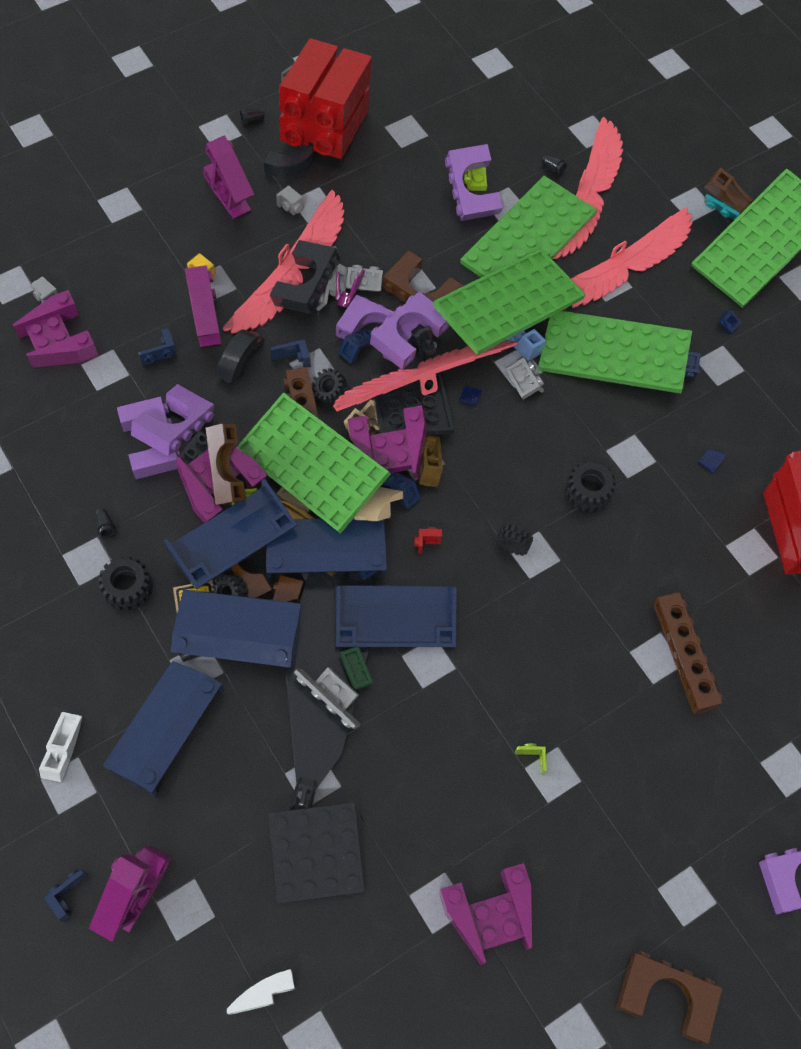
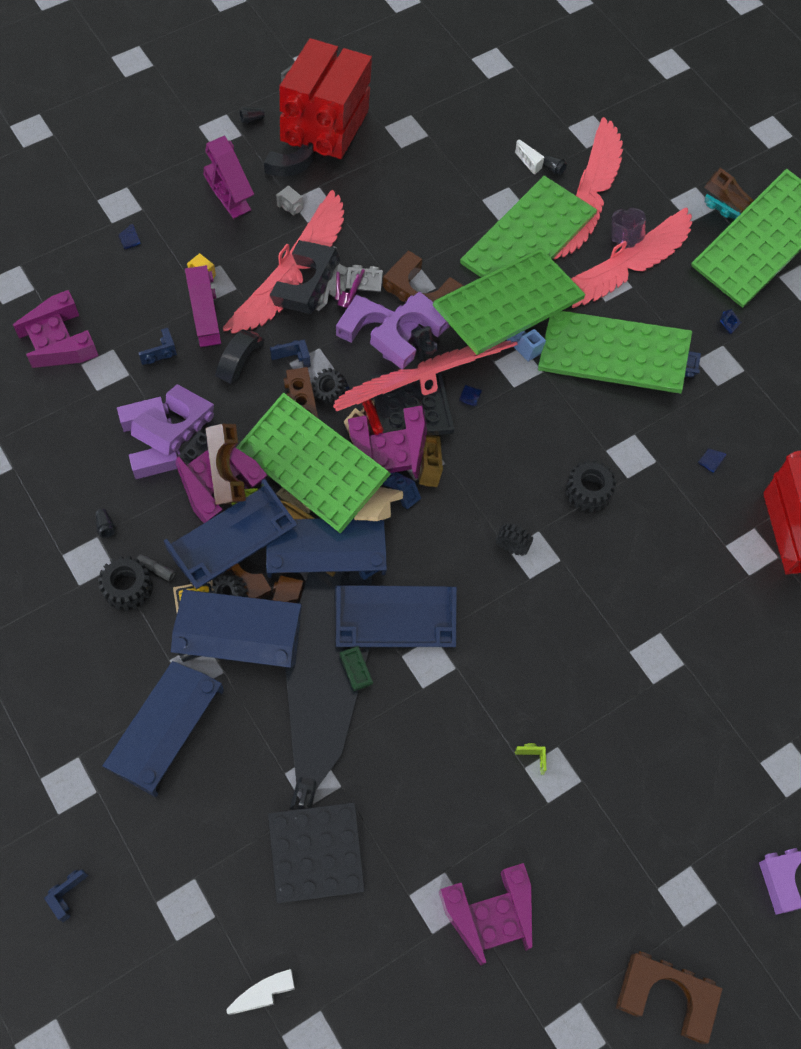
light grey brick [31,276,58,303] -> none
white slope [39,712,82,782] -> none
magenta wedge [89,845,172,942] -> none
light grey bracket [294,667,361,729] -> none
dark blue bracket [338,329,372,364] -> none
red bracket [414,527,442,554] -> none
medium lavender arch [445,144,503,221] -> none
lime bracket [463,167,487,191] -> none
light grey bracket [506,357,544,400] -> none
reddish brown brick [653,592,722,715] -> none
none -> clear blue slope [118,224,141,249]
none -> dark grey piece [137,554,175,582]
none -> red axle [362,399,383,435]
none -> white slope [515,140,544,174]
none -> clear purple brick [611,208,646,248]

